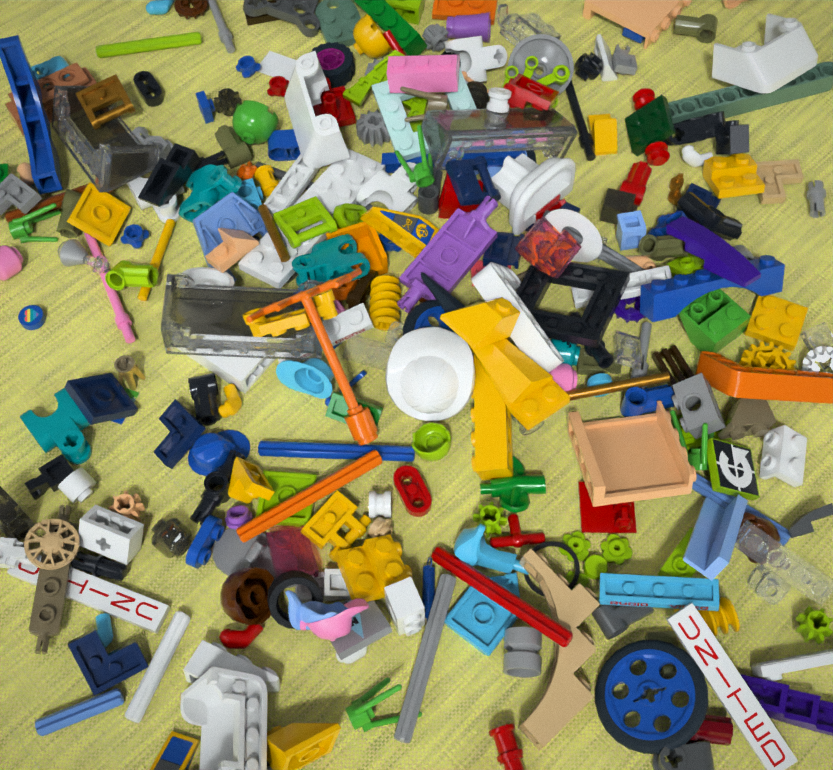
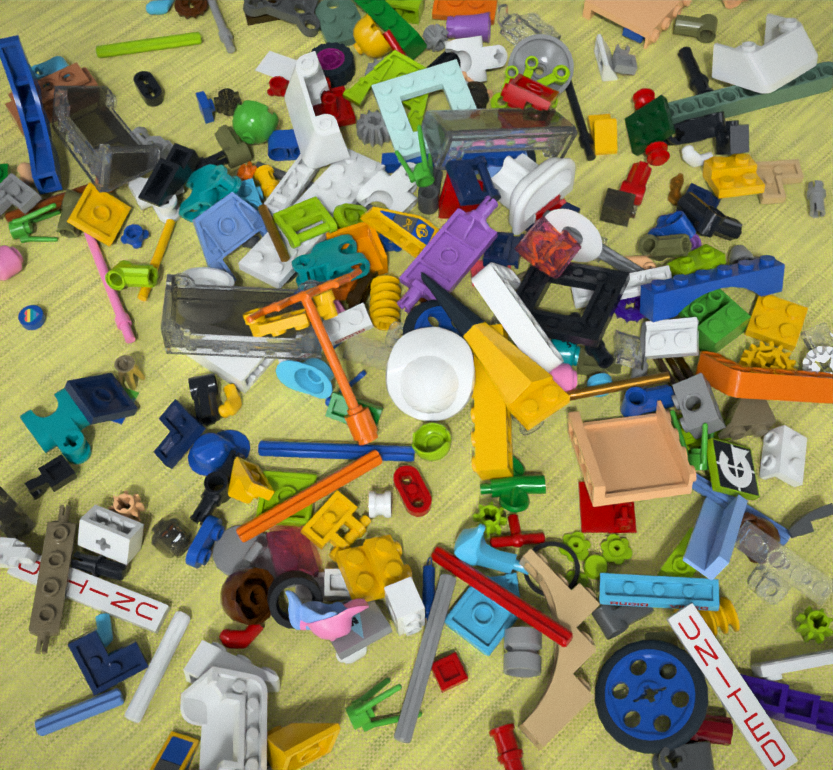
tan wheel [24,519,80,570] -> none
piece [58,239,109,274] -> none
white plate [58,468,97,503] -> none
pearl gold plate [75,74,135,130] -> none
light nougat slope [205,228,259,273] -> none
medium lavender plate [225,505,253,530] -> none
blue plate [236,56,261,78] -> none
tan plate [368,517,393,538] -> none
bright pink slope [387,54,460,93] -> none
dark tan plant [400,86,448,122] -> none
yellow slope [440,297,520,350] -> none
white wheel [486,87,512,113] -> none
black gear [575,52,602,81] -> none
light blue brick [616,210,647,251] -> none
dark purple slope [666,216,761,287] -> none
none -> red tile [431,652,468,693]
none -> white plate [645,317,699,359]
none -> black pin [678,47,714,95]

